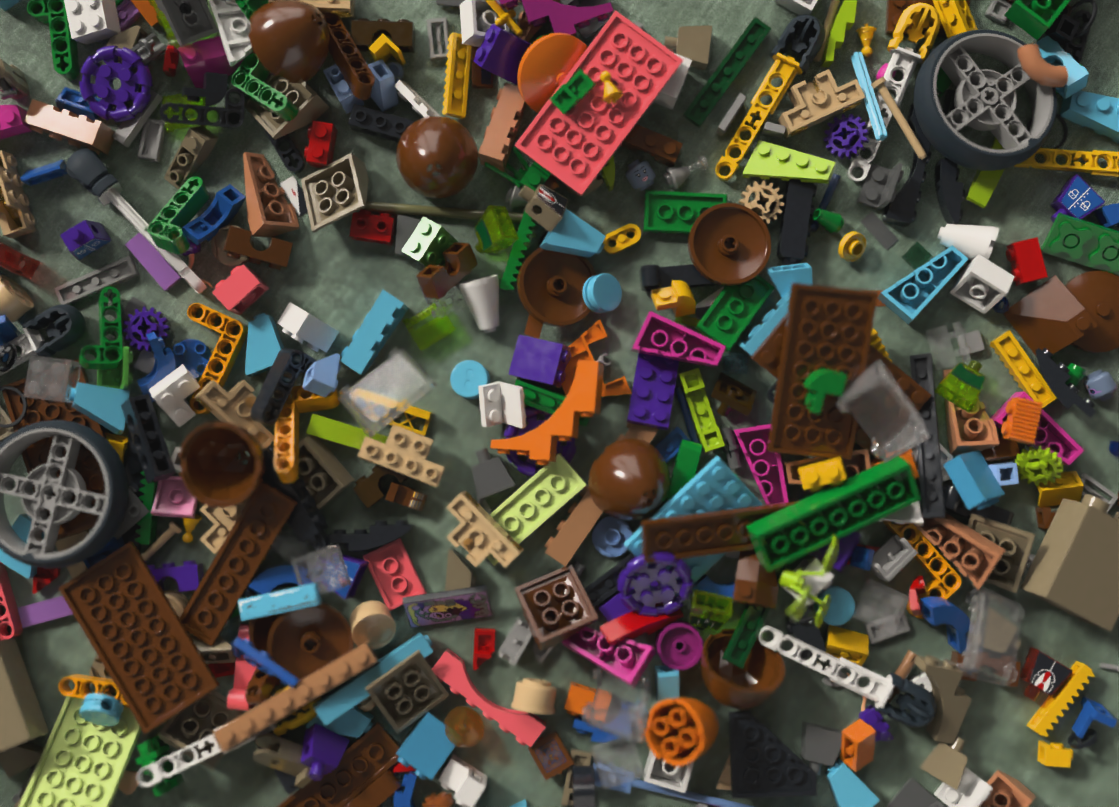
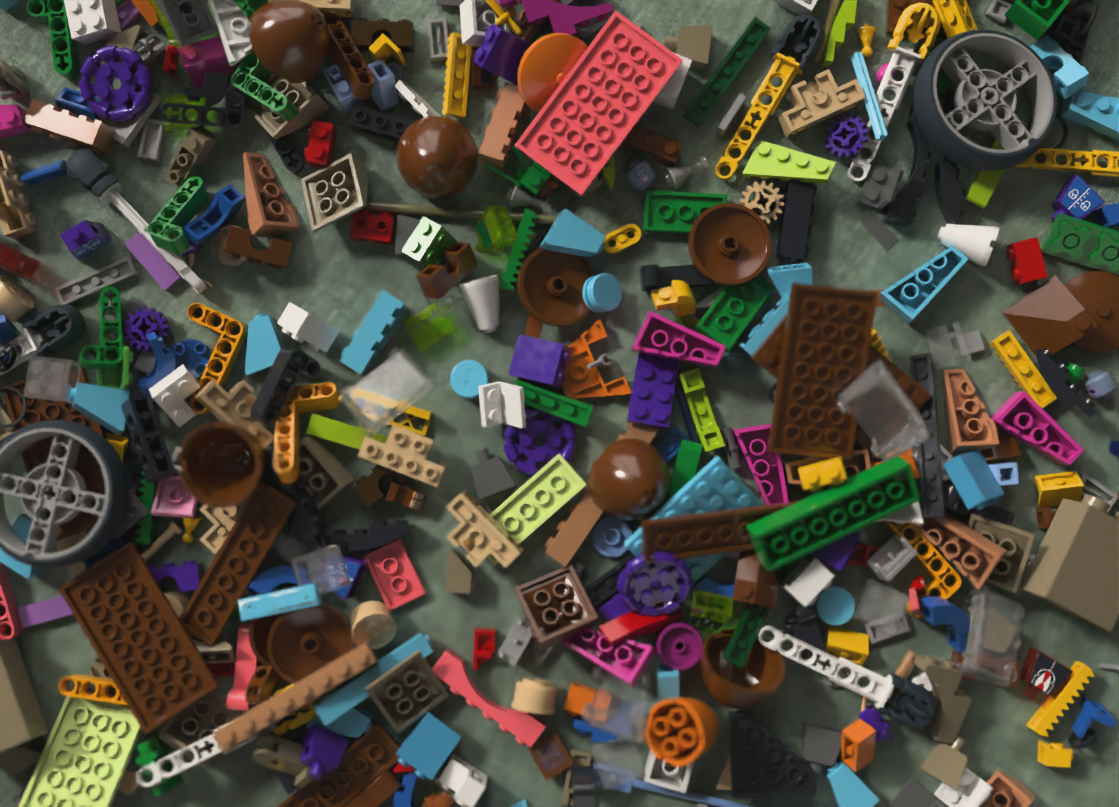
red slope [32,567,61,594] -> none
head [79,693,124,726] -> none
coral brick [212,264,269,316] -> none
blue wing [232,637,298,688] -> none
white sticker [280,176,308,216] -> none
light blue slope [303,353,341,398] -> none
tan plate [357,696,376,712] -> none
tile [403,585,492,628] -> none
clear orange plate [444,706,484,748] -> none
orange arch [490,360,604,465] -> none
dark tan torso [519,184,568,233] -> none
green slope [549,69,596,115] -> none
yellow piece [600,71,623,104] -> none
dark brown tile [711,372,757,417] -> none
light grey tile [761,122,786,139] -> none
lime plant [780,535,839,628] -> none
green brick [803,369,847,414] -> none
dark blue bar [811,174,841,232] -> none
green cone [812,208,844,233] -> none
yellow plate [838,231,866,262] -> none
blue tile [850,546,875,571] -> none
tan bar [871,76,927,160] -> none
clear green tile [901,241,932,270] -> none
clear neon green torso [935,360,986,413] -> none
white brick [949,255,1015,314] -> none
hinge [992,296,1009,314] -> none
orange brick [1001,397,1043,444] -> none
lime gear [1015,446,1063,486] -> none
nougat cylinder [1017,44,1068,88] -> none

